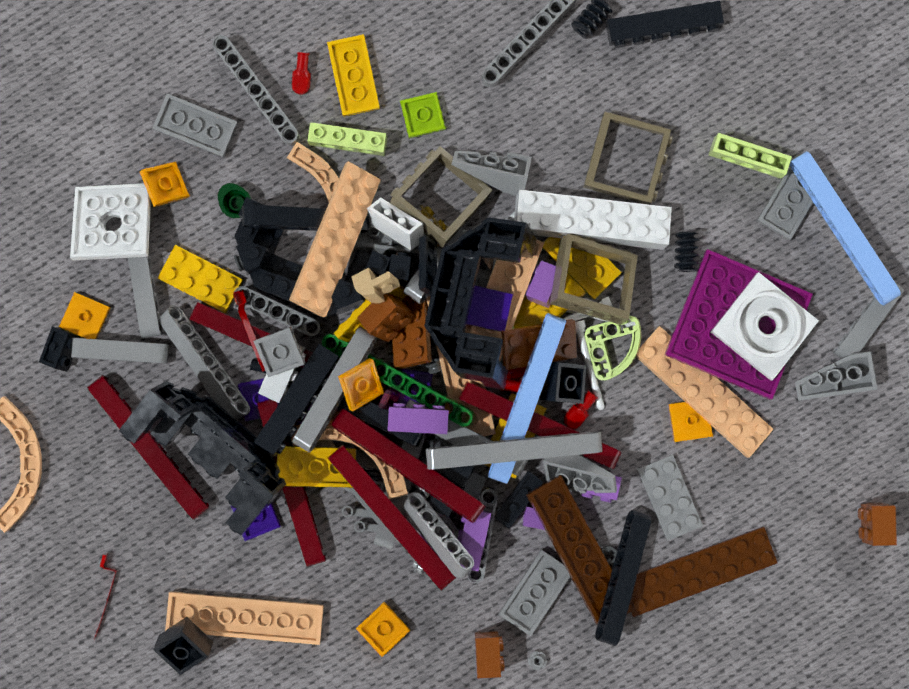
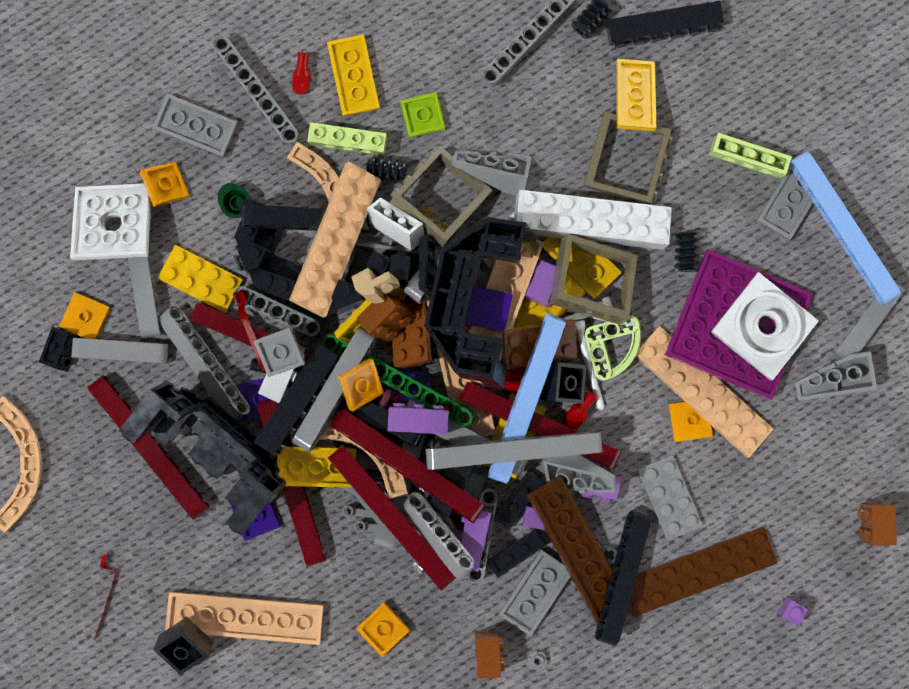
none -> black piece [367,155,407,185]
none -> black plate [487,529,546,578]
none -> yellow plate [616,59,656,132]
none -> medium lavender brick [777,597,808,627]

